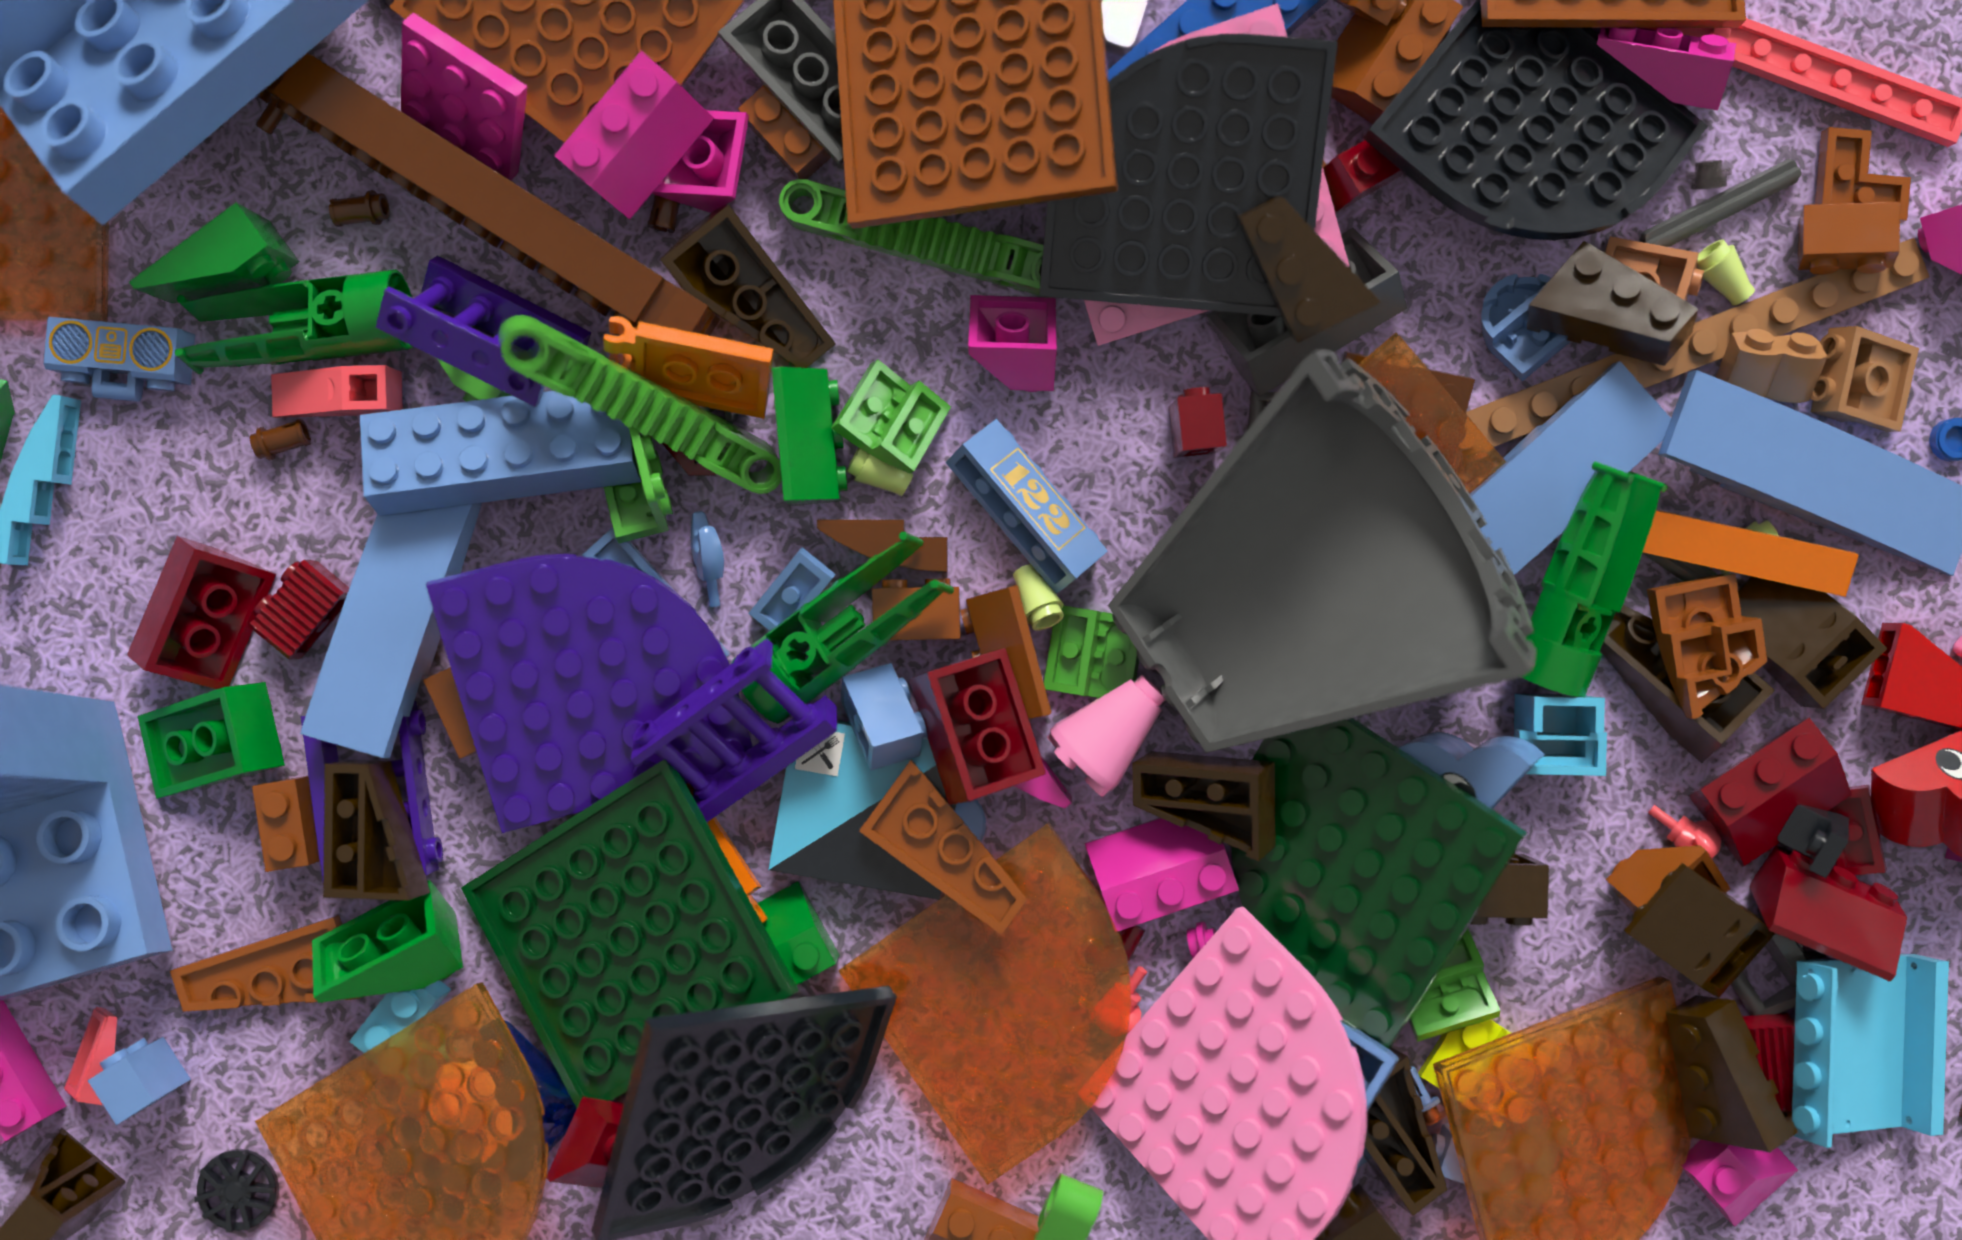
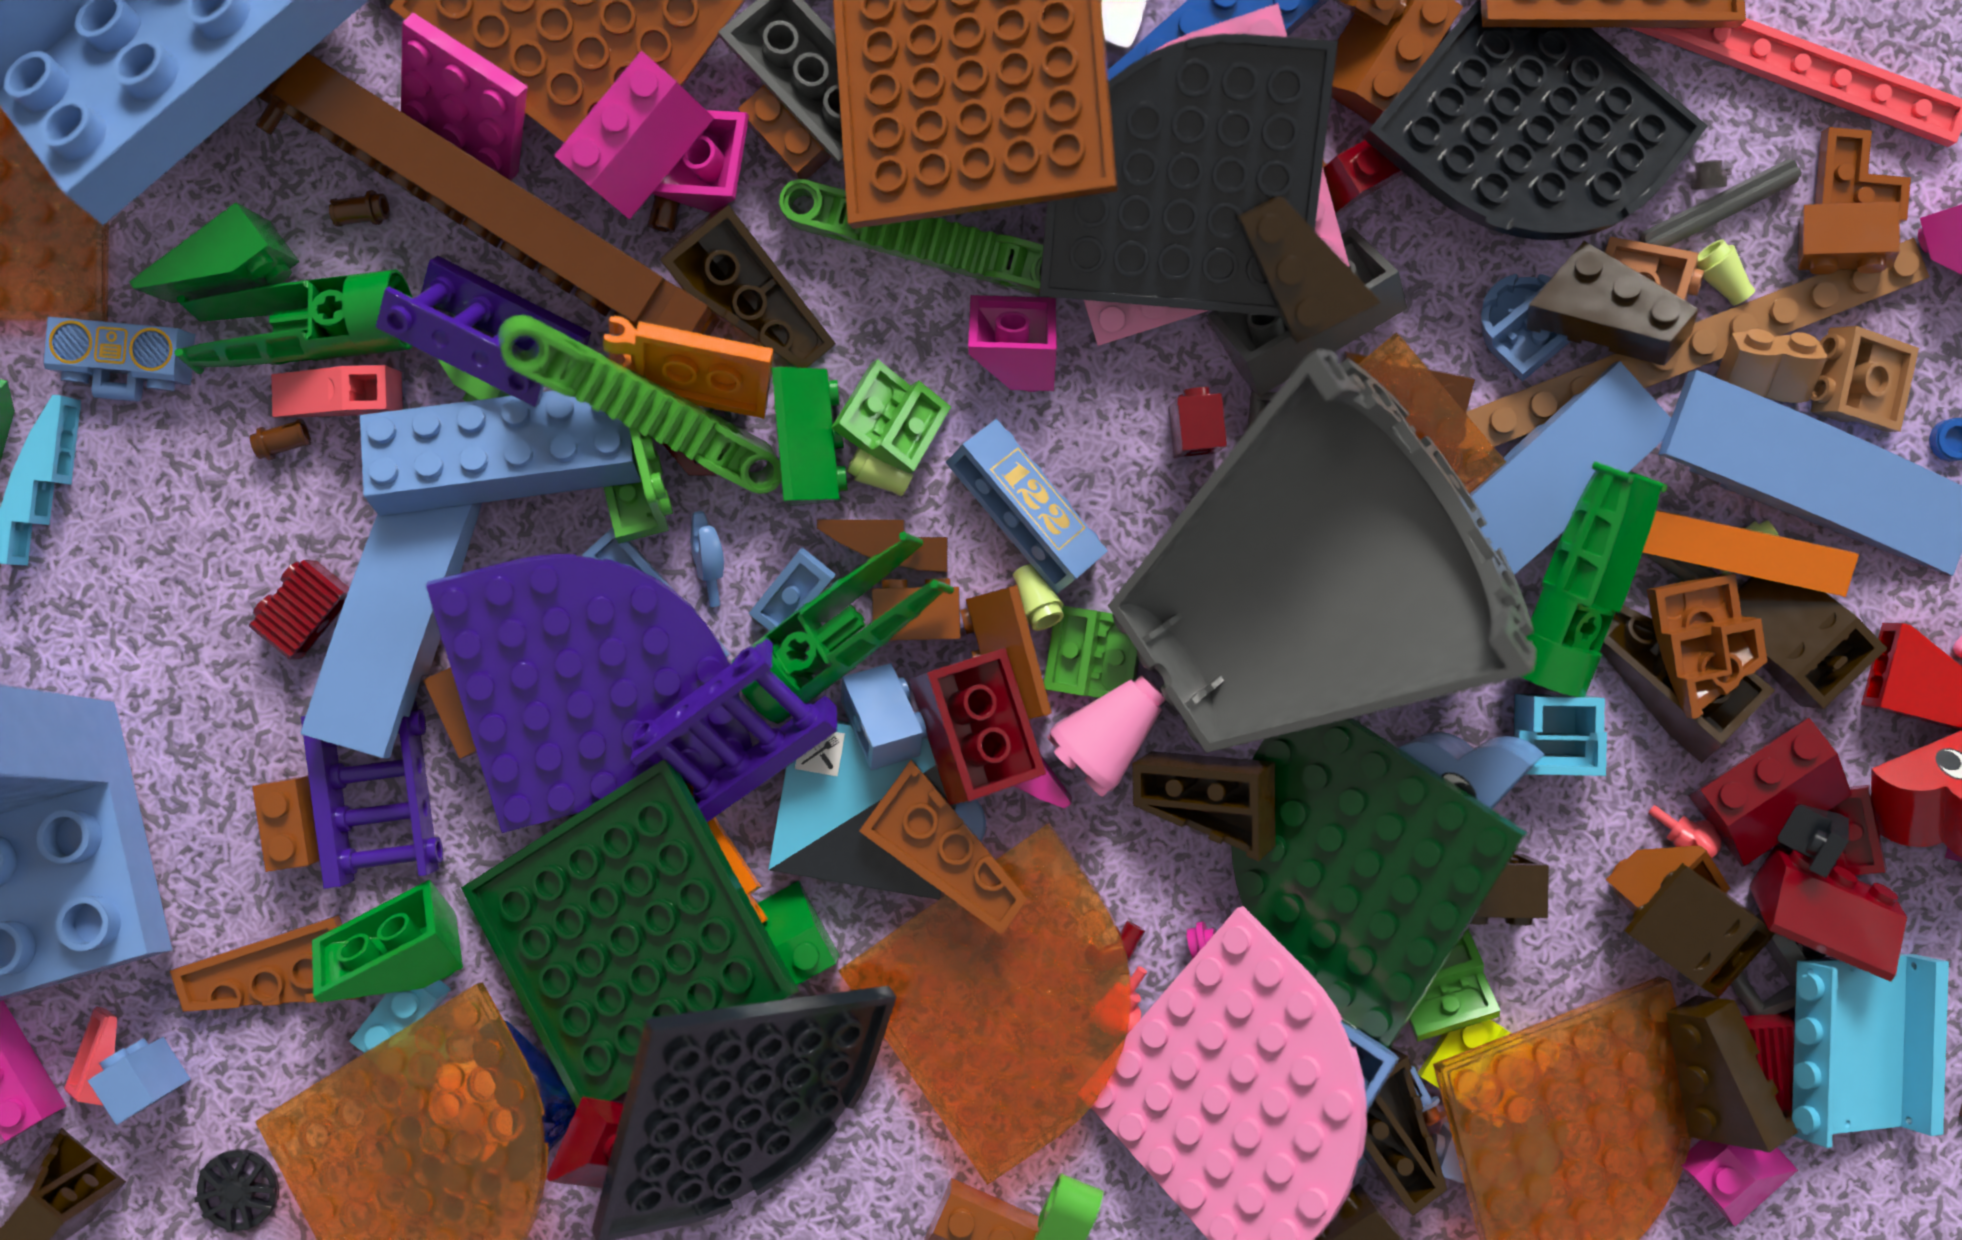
dark red slope [127,536,276,689] -> none
green slope [137,682,285,799] -> none
dark brown wedge [323,760,431,900] -> none
dark pink slope [1084,818,1239,932] -> none
dark pink slope [1597,28,1736,111] -> none

